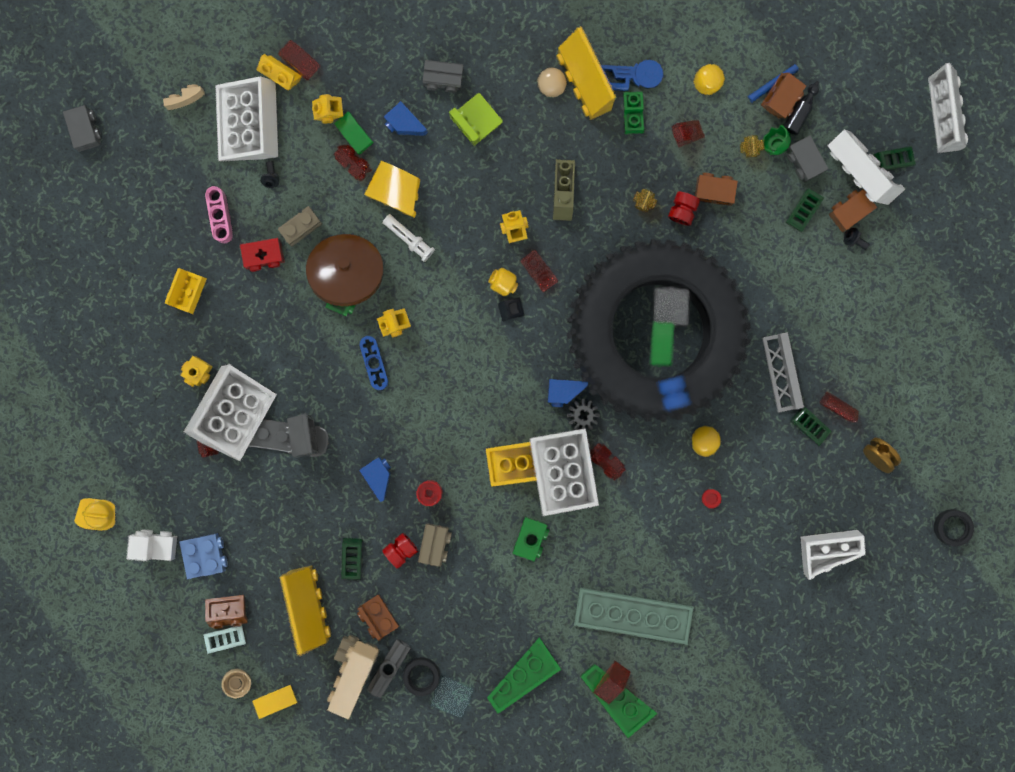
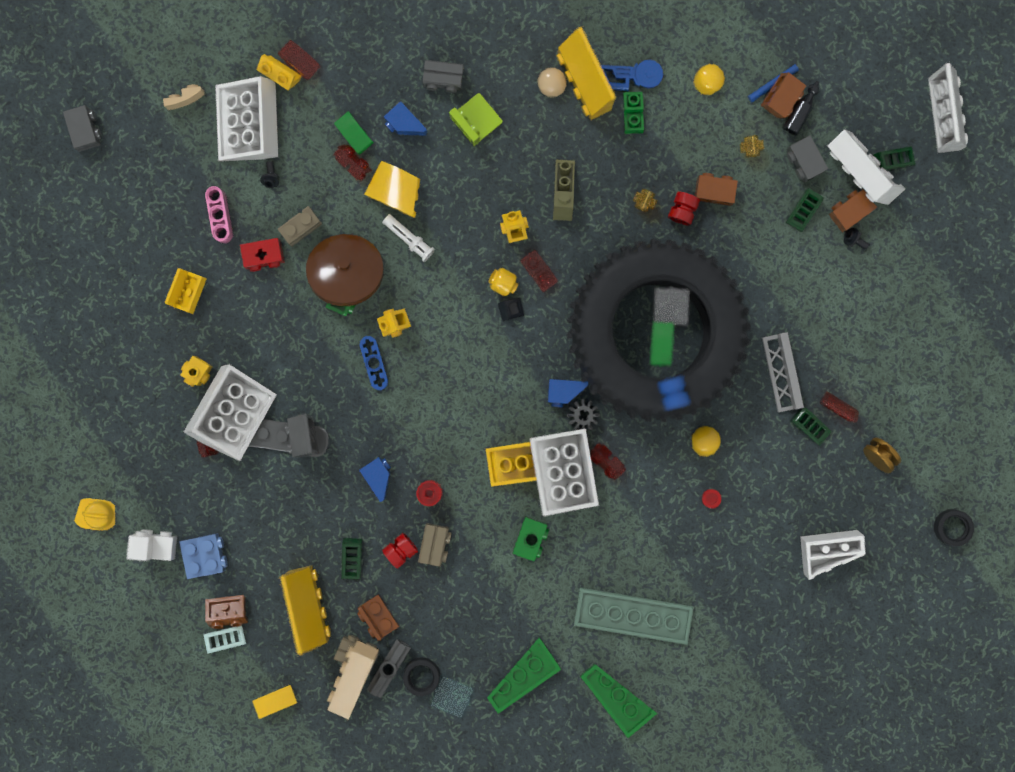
tan hair [222,668,251,699] -> none
yellow brick [312,94,343,124] -> none
clear red slope [593,660,631,704] -> none
clear red slope [671,120,705,148] -> none
green hair [762,125,791,155] -> none

